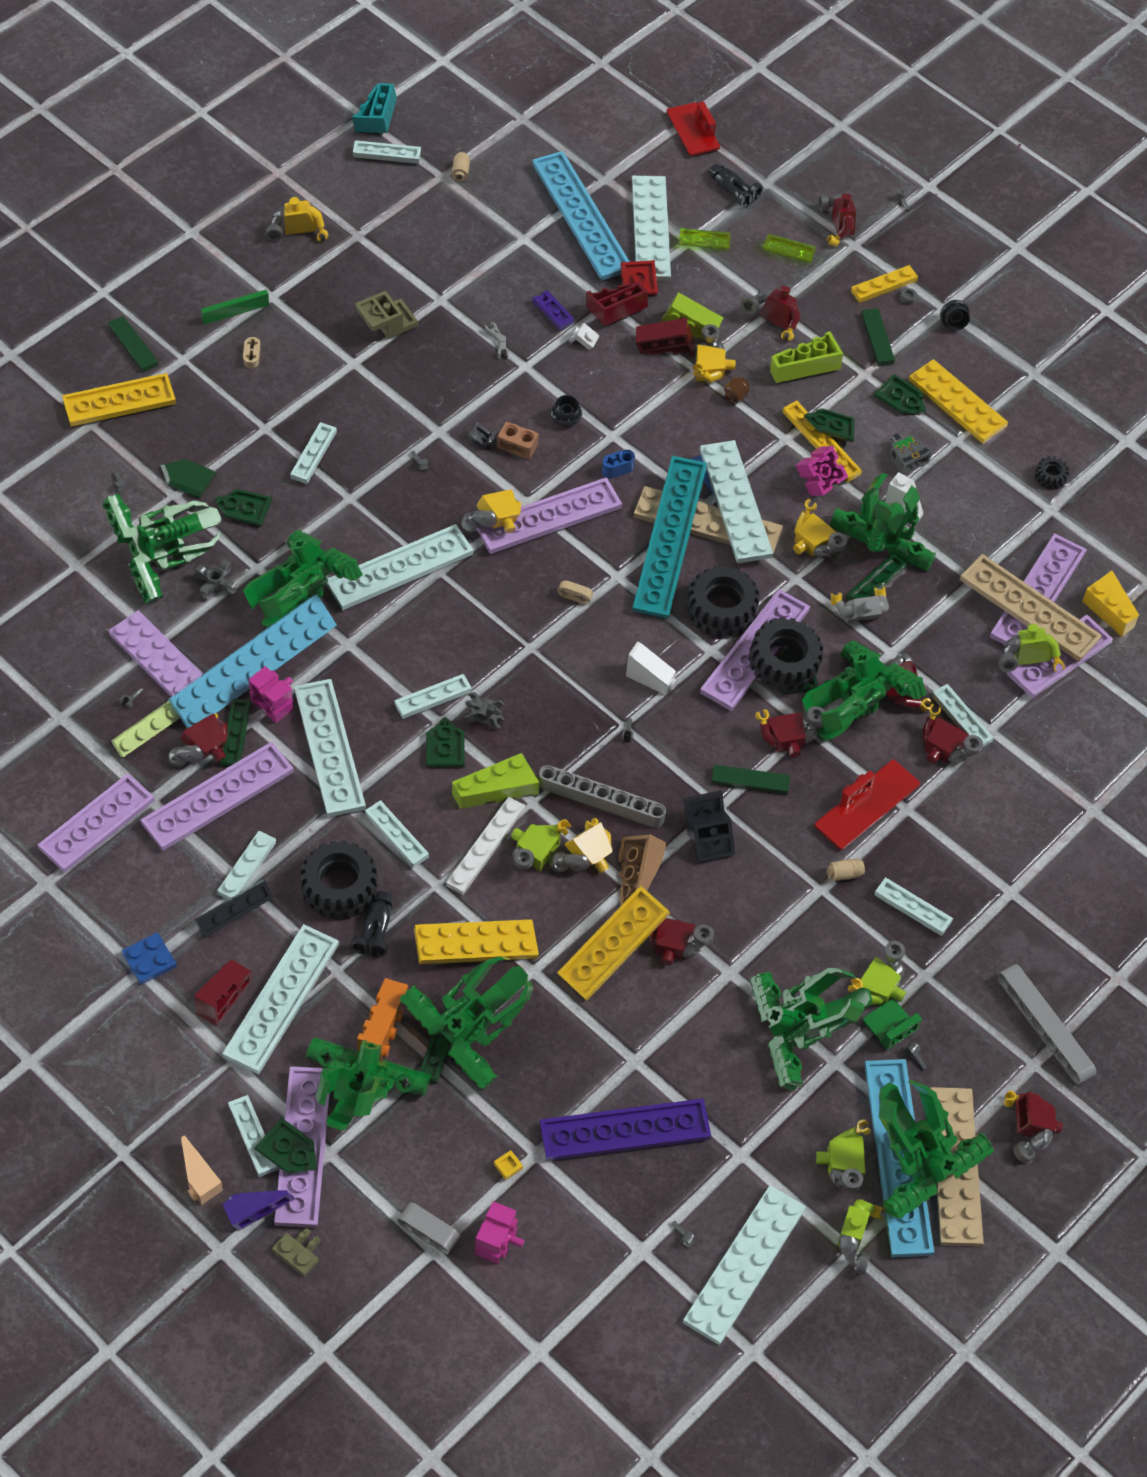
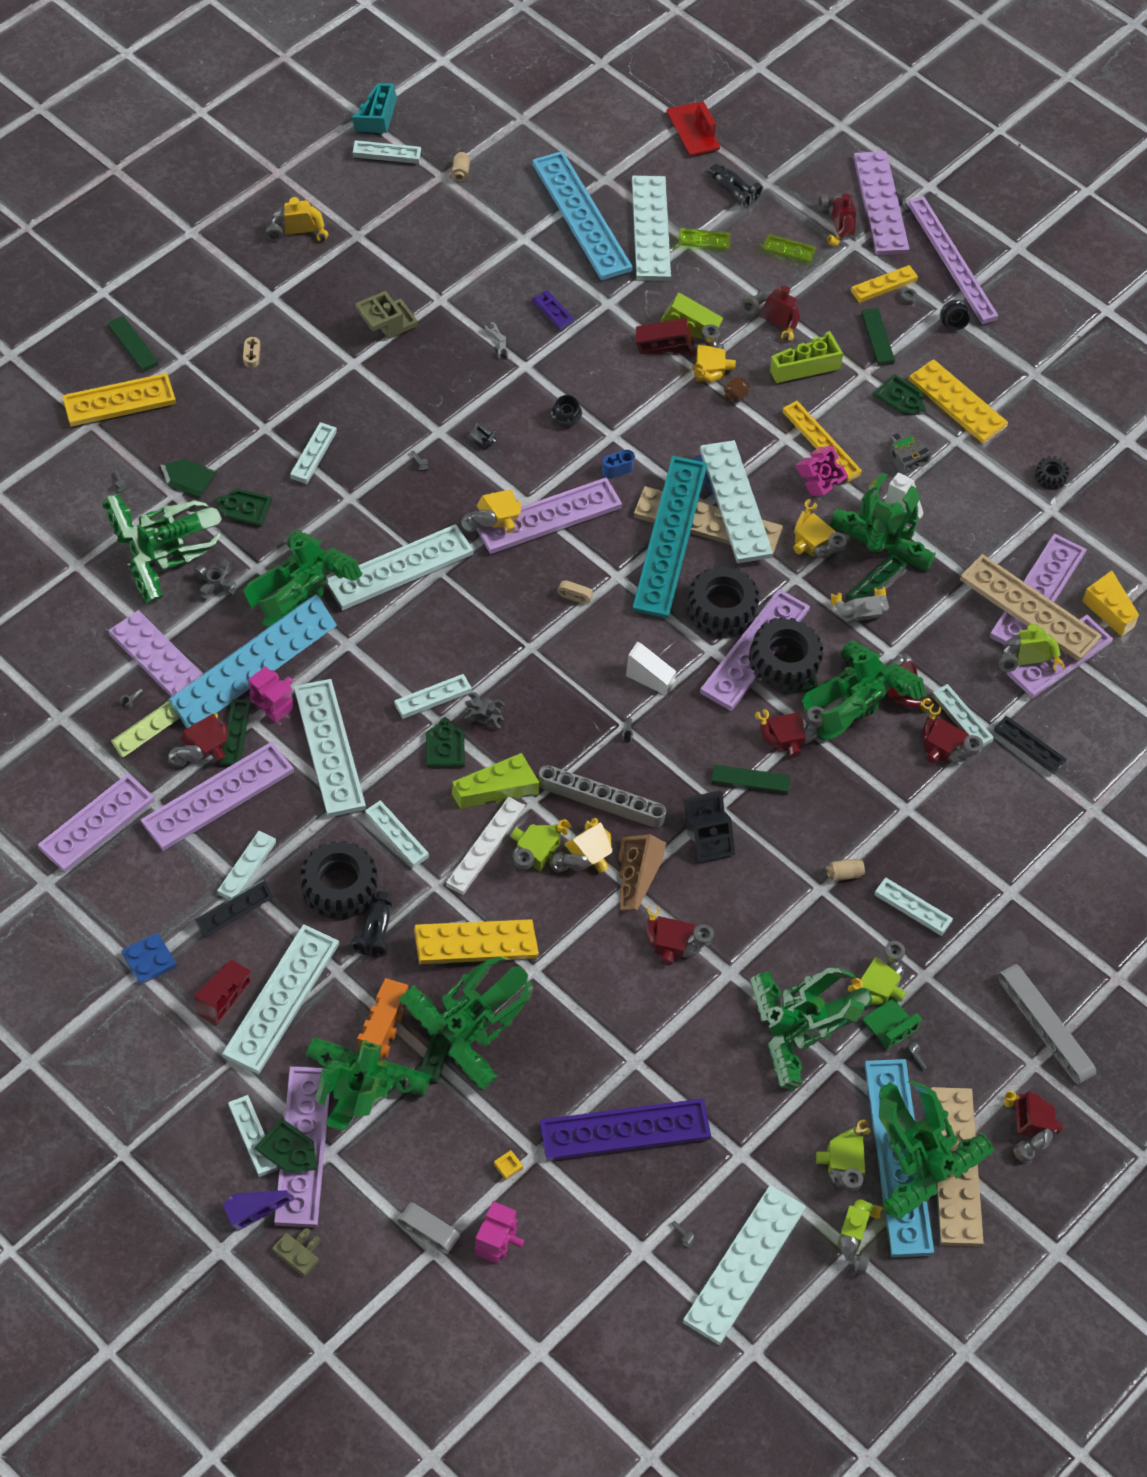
light nougat slope [181,1135,223,1205] -> none
green tile [201,289,269,325] -> none
nougat brick [497,422,539,460] -> none
yellow plate [557,886,670,1001] -> none
white bracket [569,323,599,350] -> none
dark red wedge [586,282,648,326] -> none
red tile [620,260,658,296] -> none
dark green tile [804,408,854,443] -> none
red bracket [814,759,920,850] -> none
none -> lavender plate [853,151,910,256]
none -> lavender plate [908,196,998,324]
none -> black plate [993,715,1067,775]

